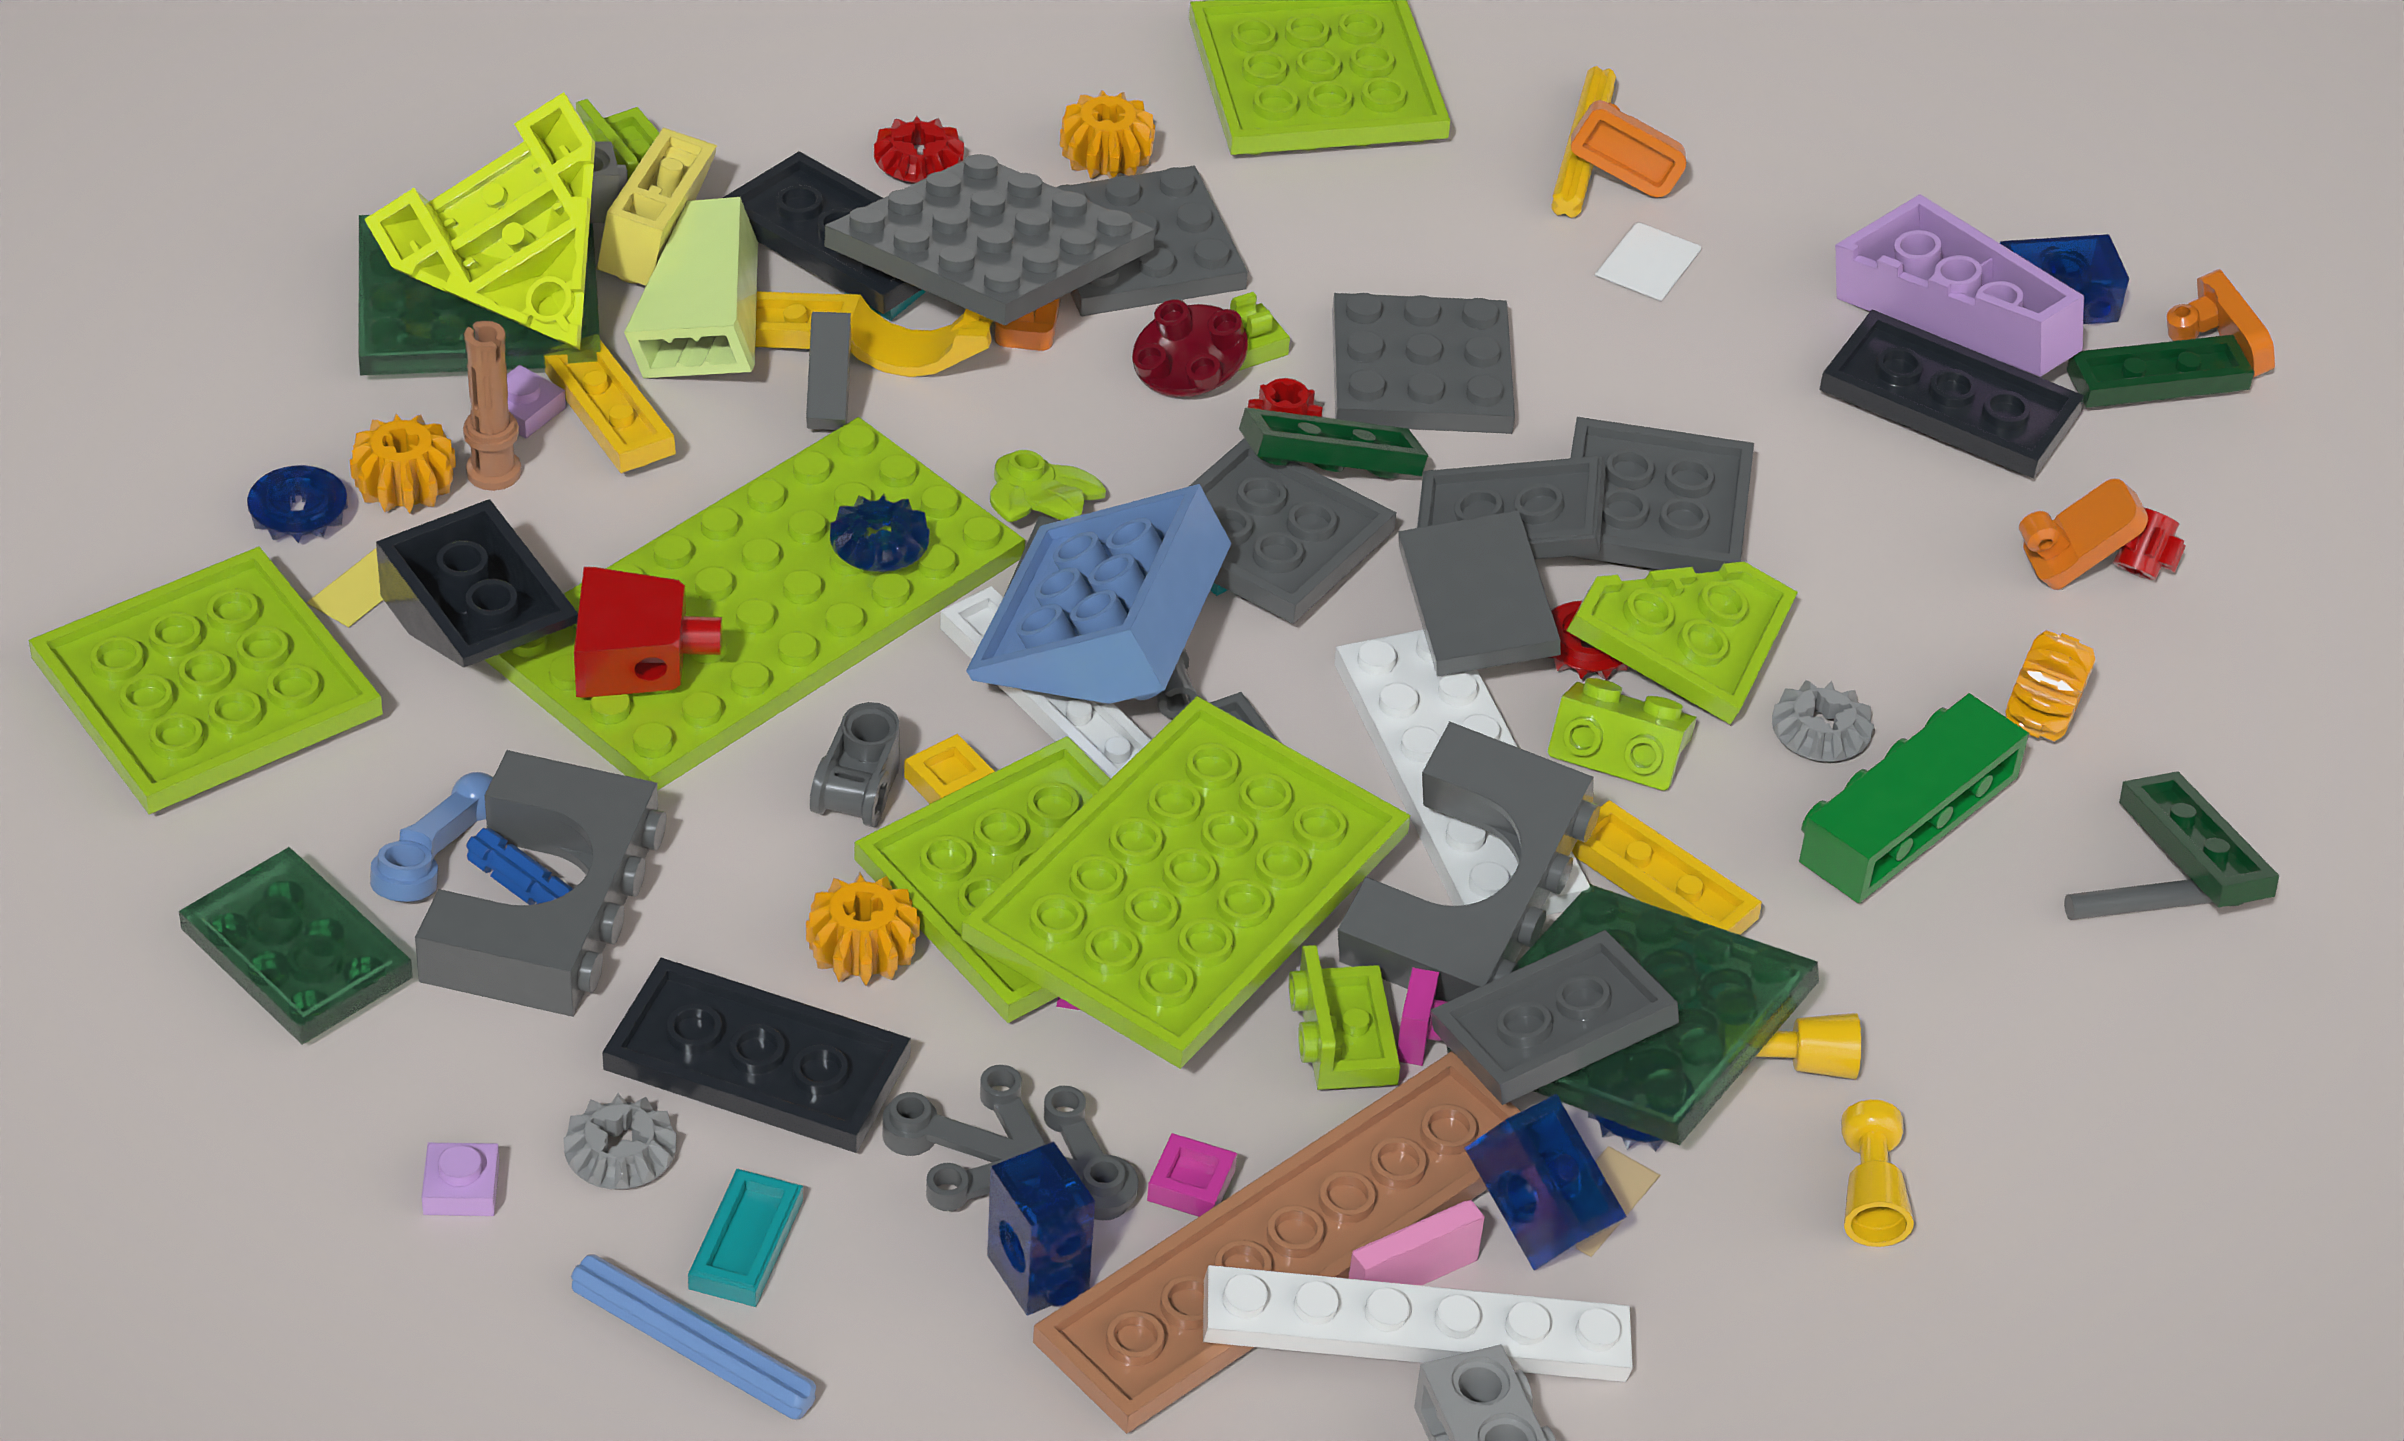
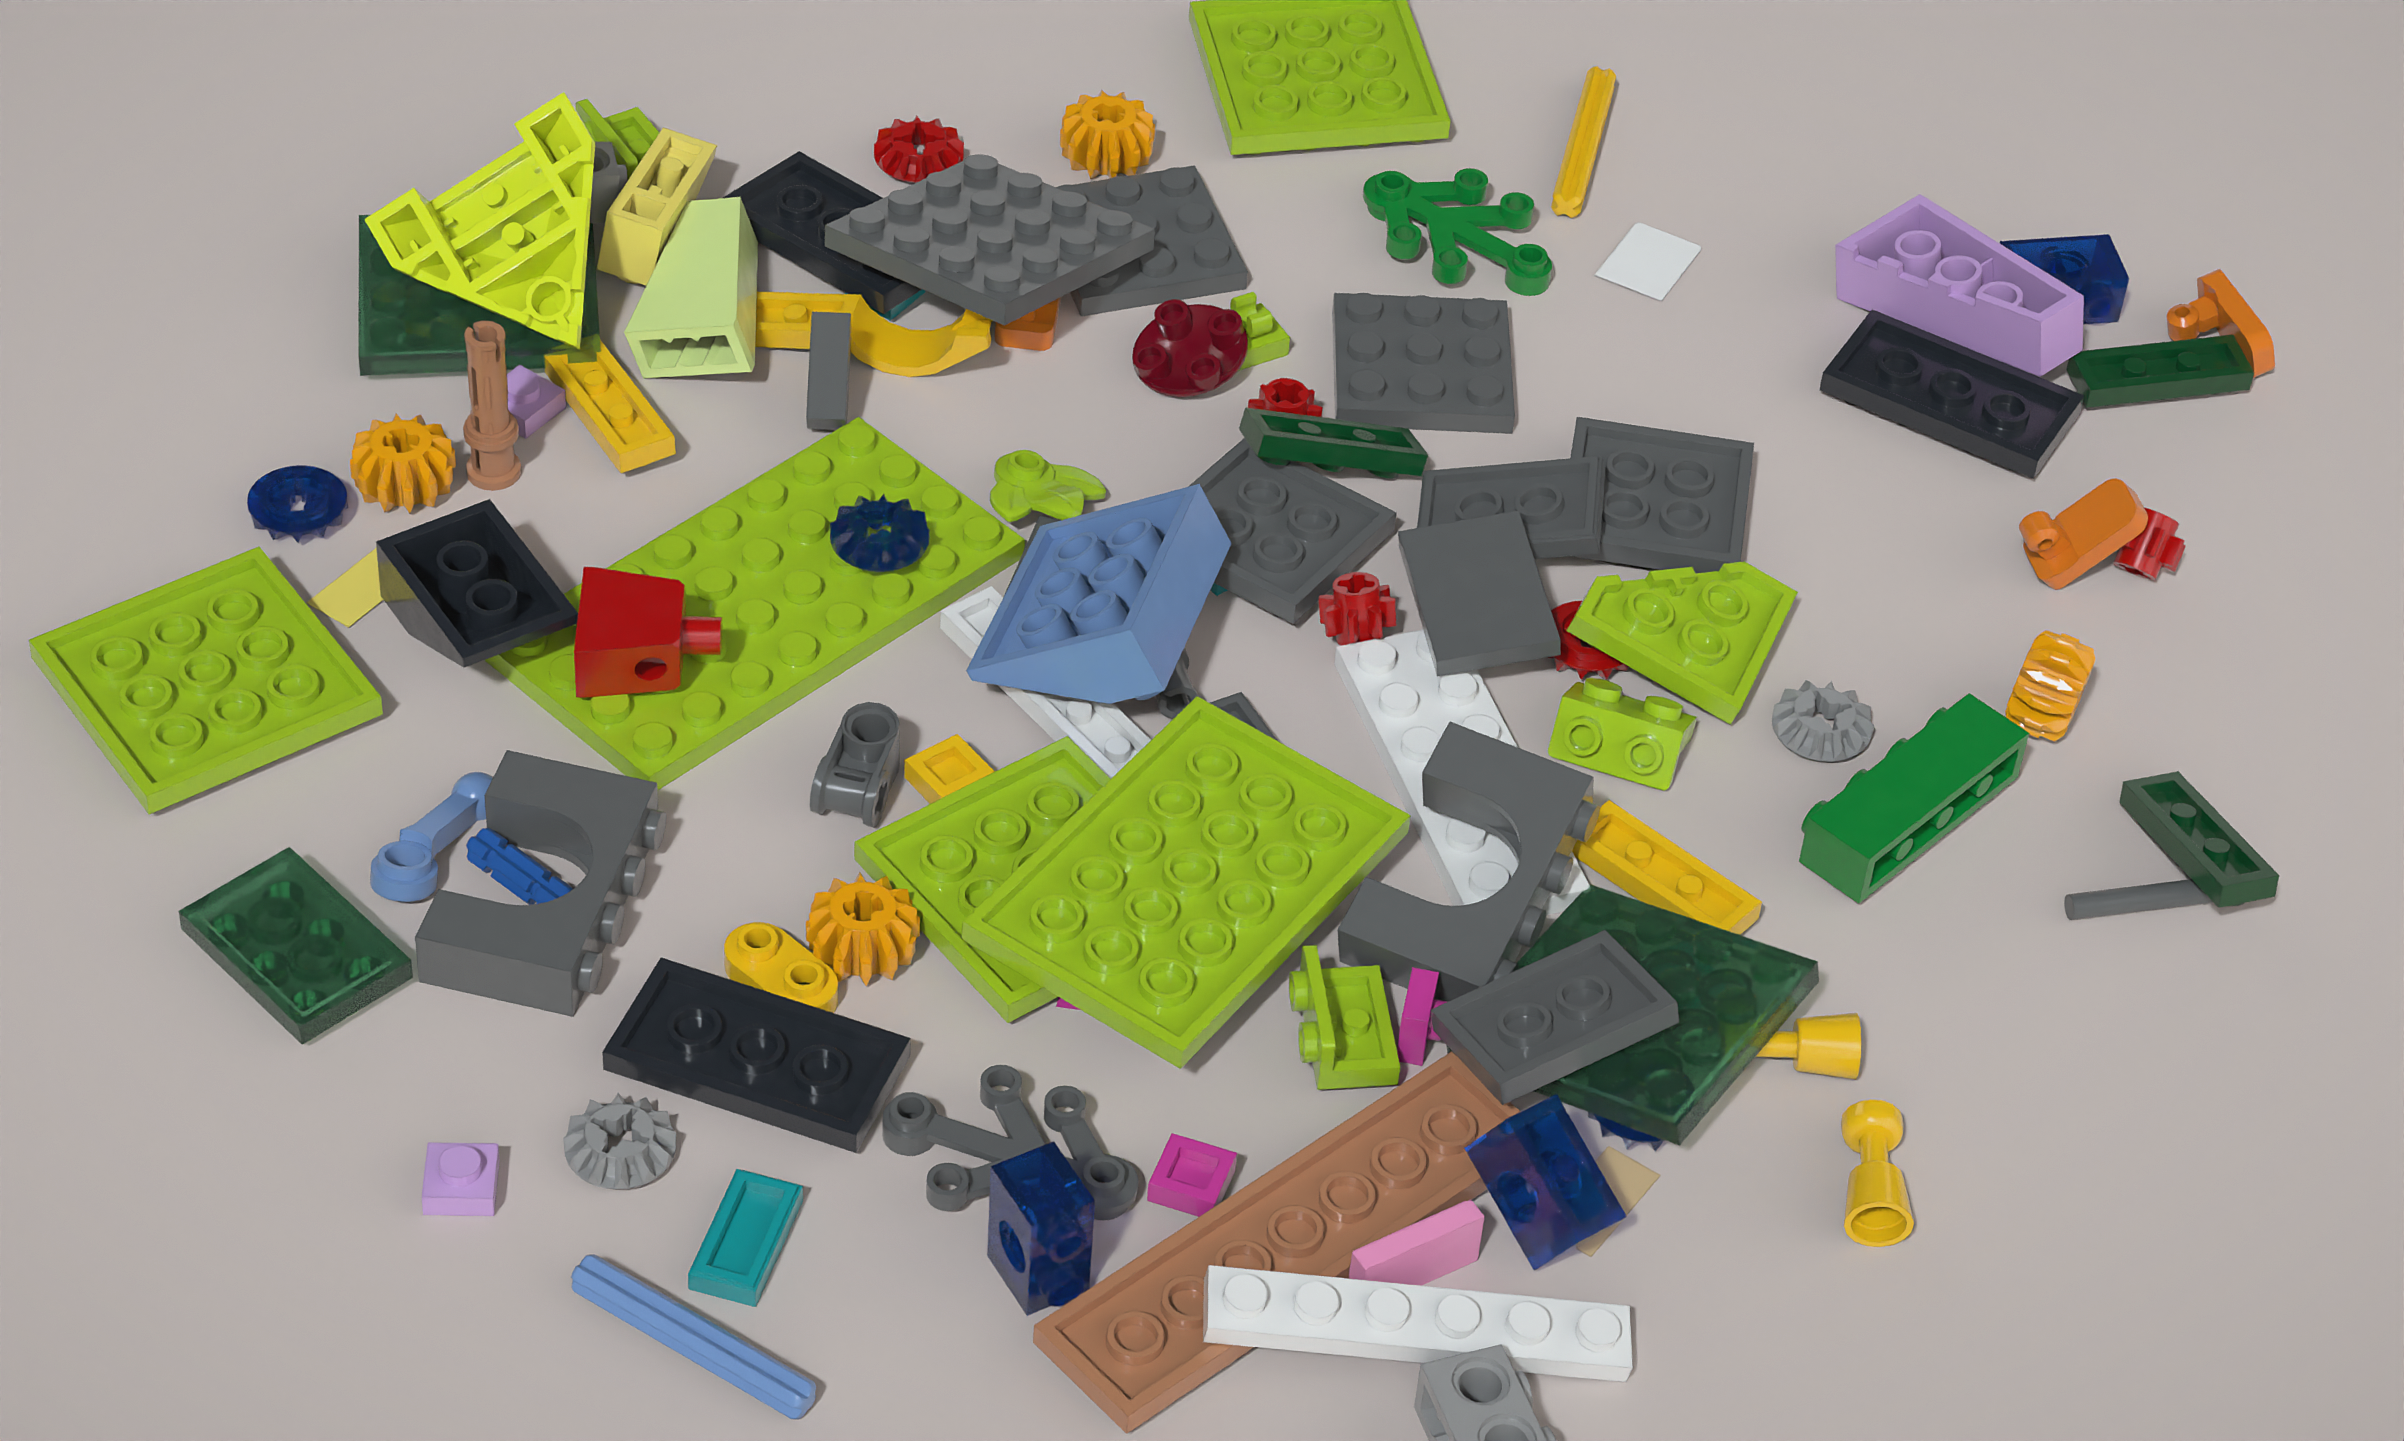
orange piece [1571,100,1686,197] -> none
none -> yellow plate [724,922,838,1013]
none -> red gear [1318,572,1397,646]
none -> green plant [1363,168,1552,296]

